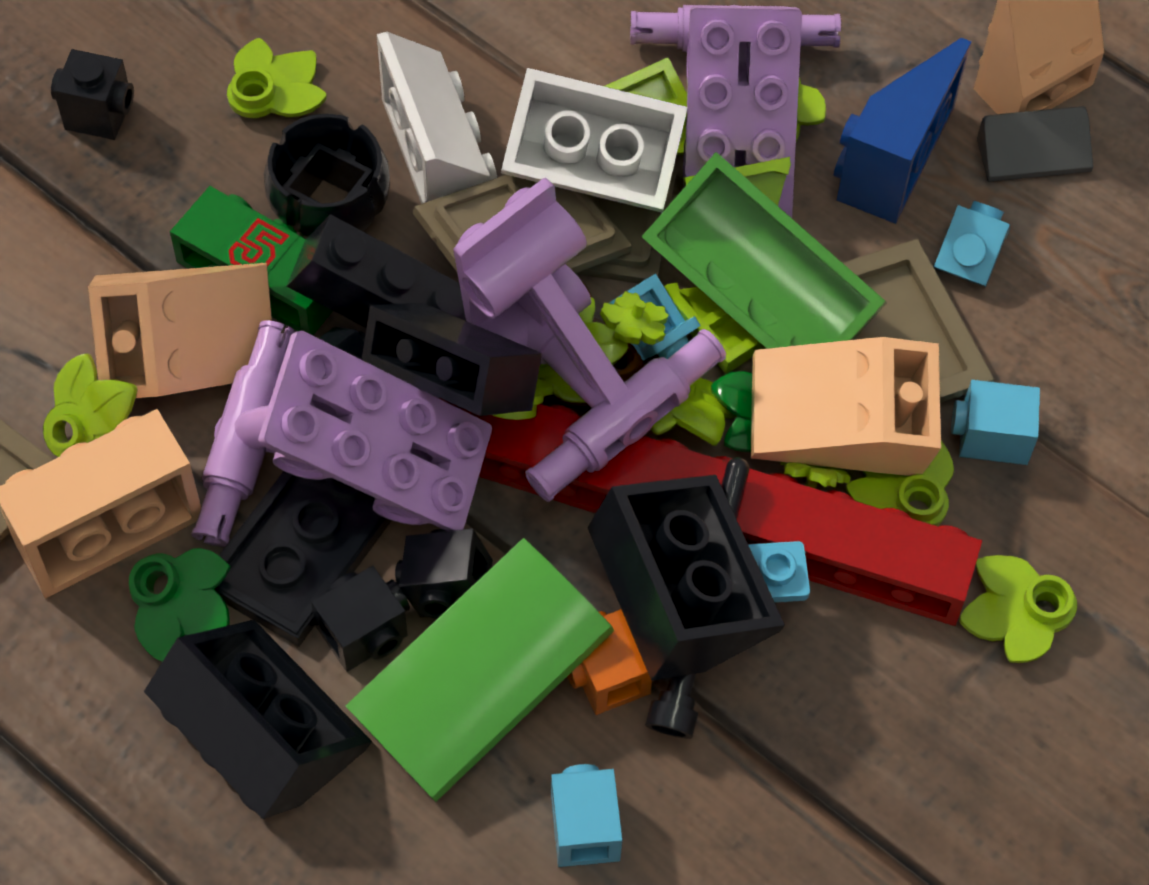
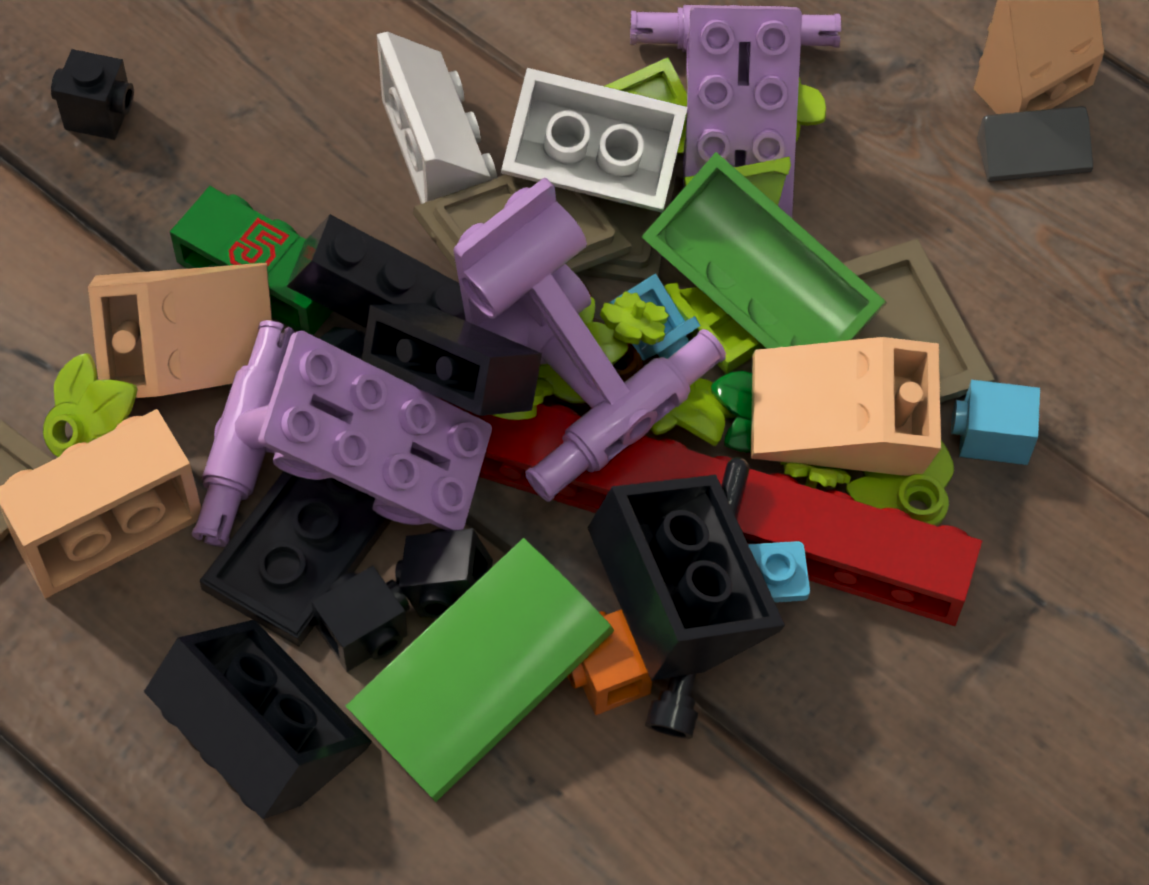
green plate [129,548,230,662] -> none
lime plate [227,38,327,118] -> none
black piece [264,114,390,238] -> none
medium azure brick [551,764,622,867] -> none
blue slope [833,38,972,224] -> none
medium azure bracket [934,201,1011,287] -> none
lime plate [959,555,1077,663] -> none

